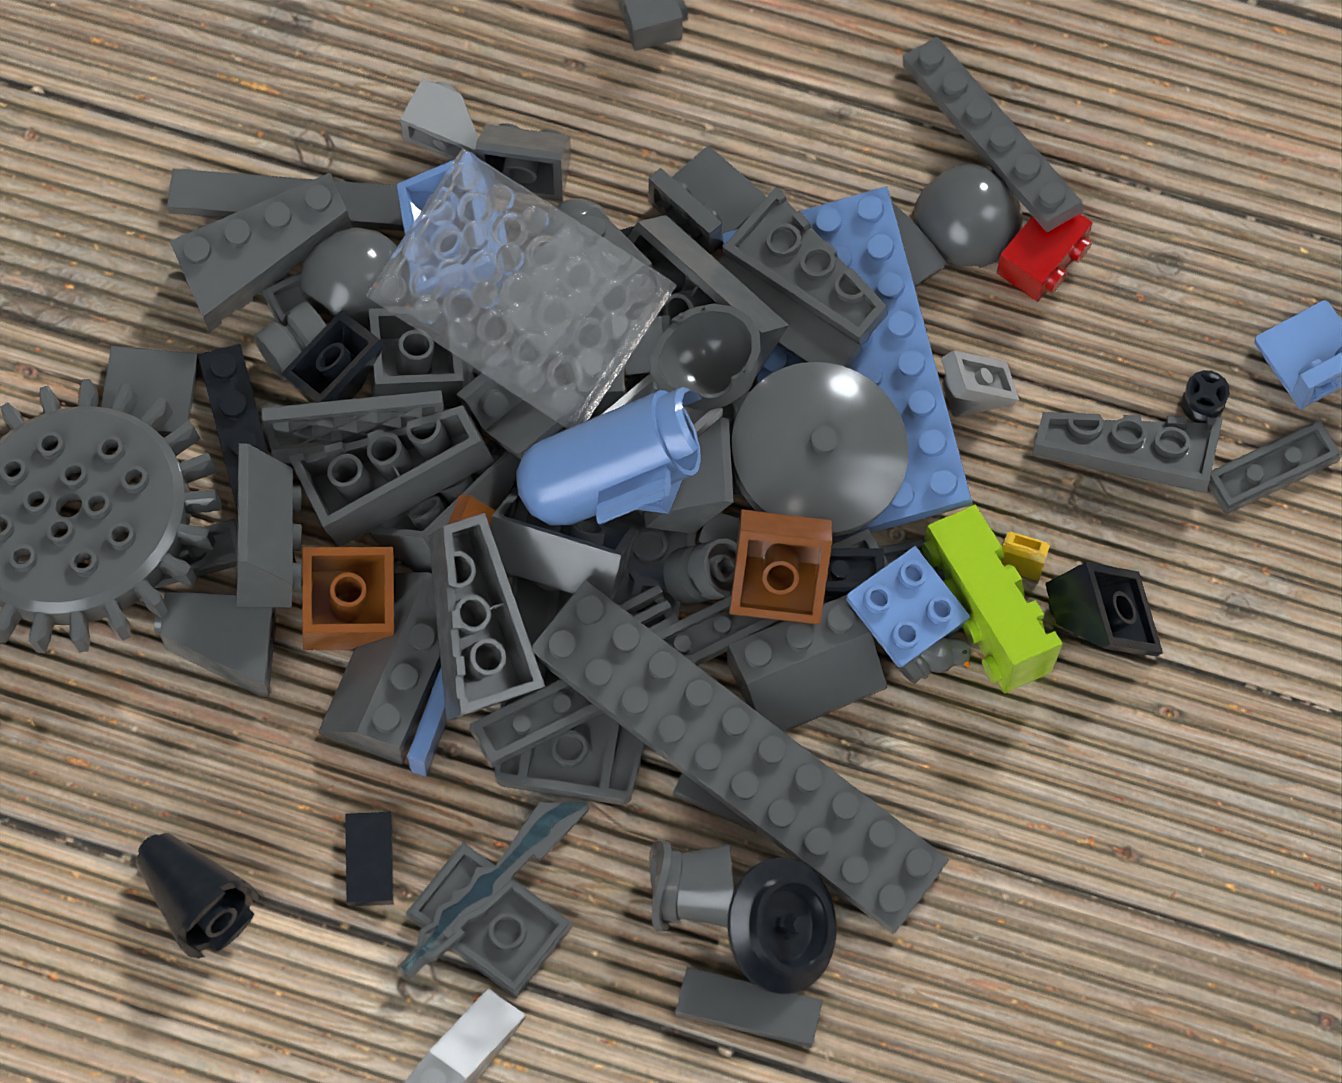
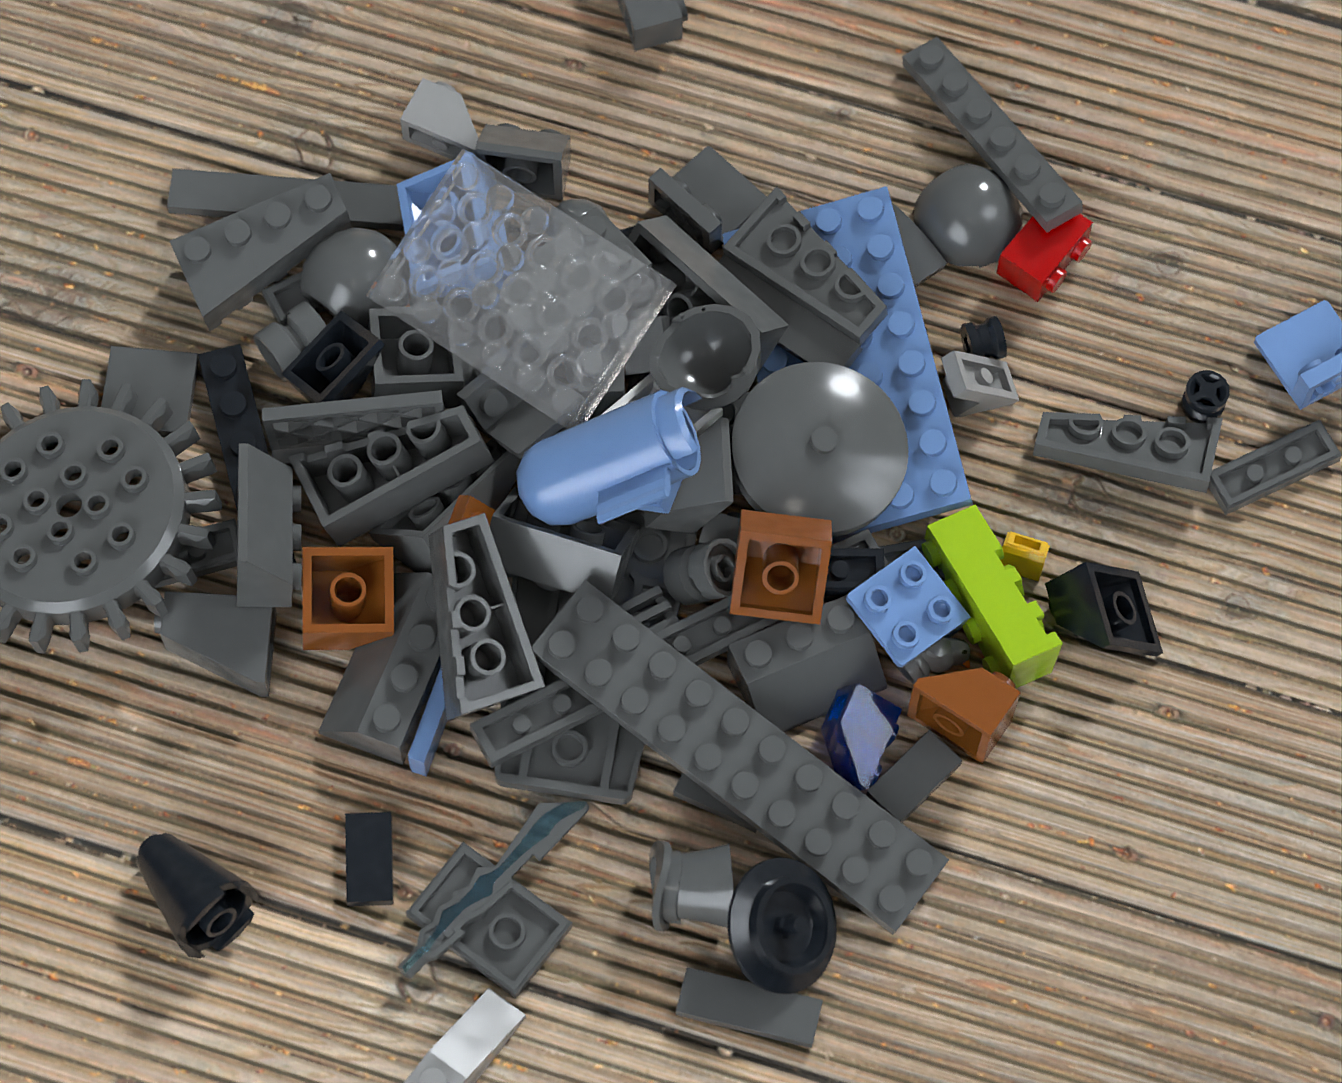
none -> clear blue slope [821,683,902,791]
none -> dark grey tile [866,730,962,823]
none -> dark orange slope [907,667,1021,764]
none -> black wheel [961,316,1007,360]

